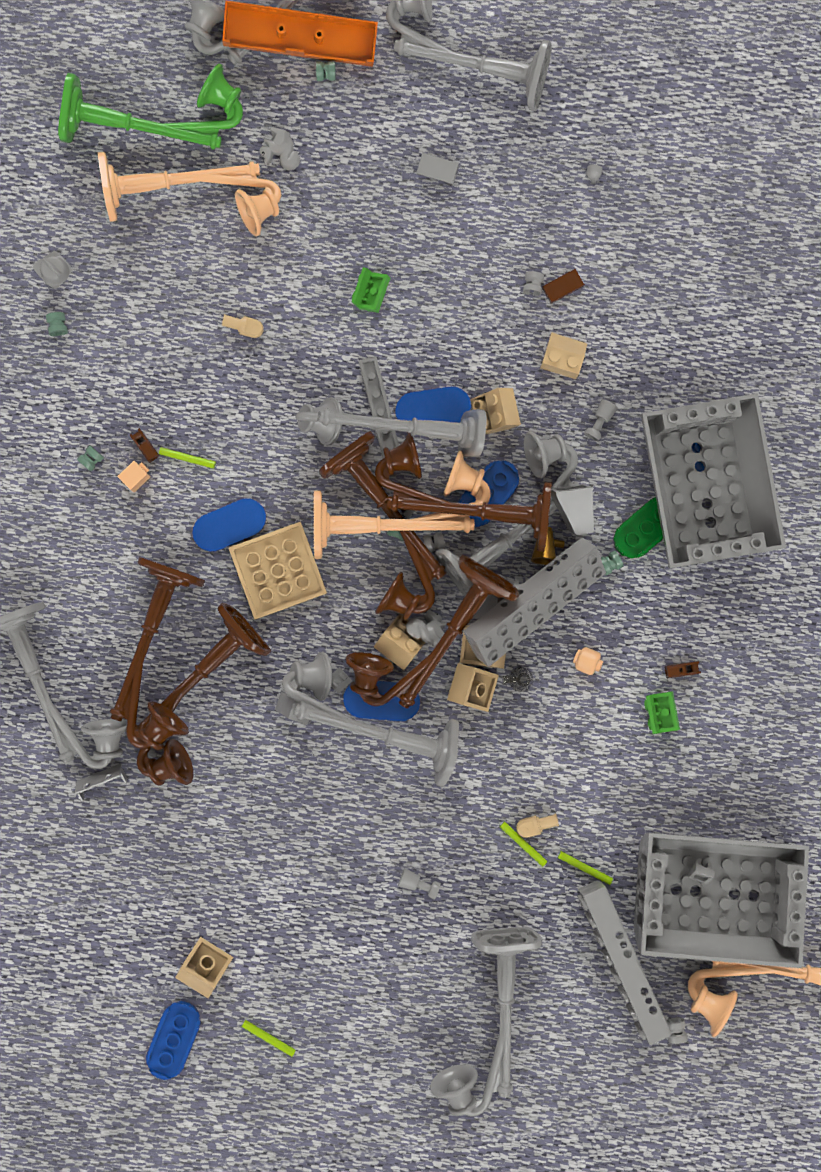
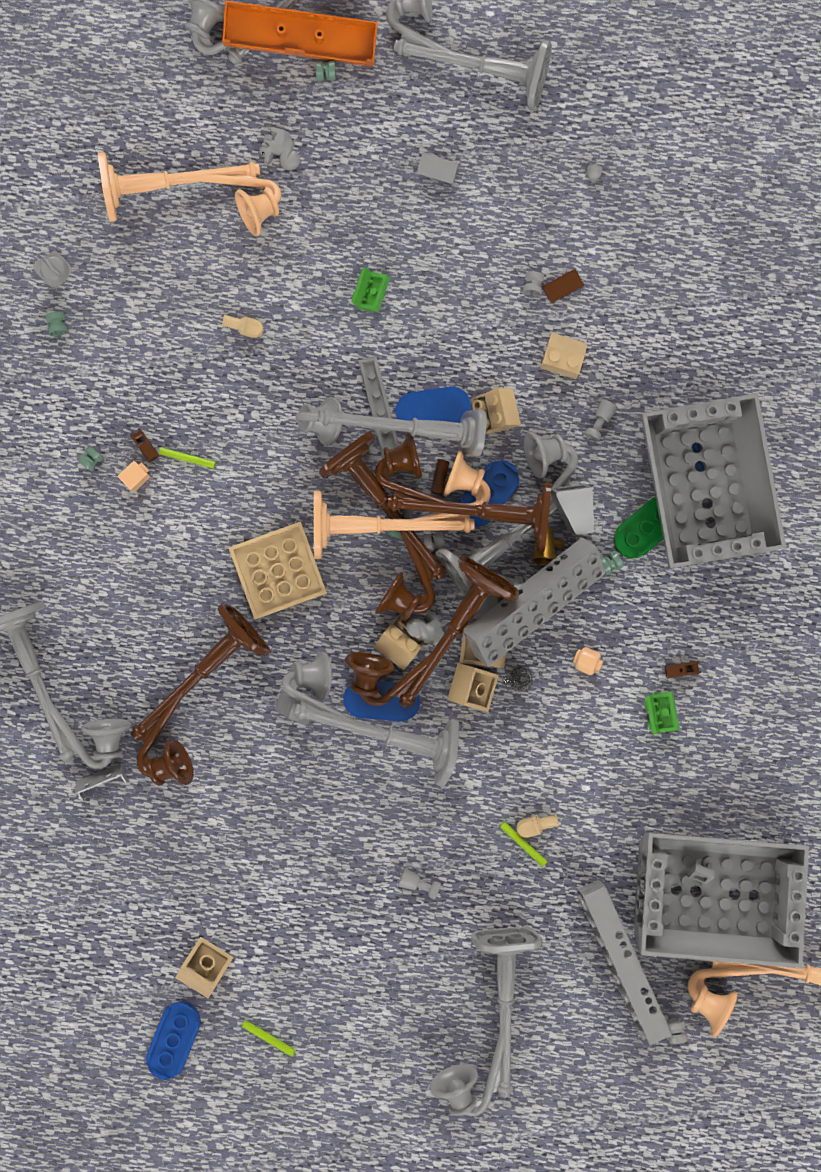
bright green piece [58,63,243,150] -> none
reddish brown piece [110,557,205,750] -> none
blue tile [192,499,267,552] -> none
light grey tile [331,667,353,694] -> none
lime bar [557,851,613,885] -> none
none -> reddish brown bar [431,459,450,495]

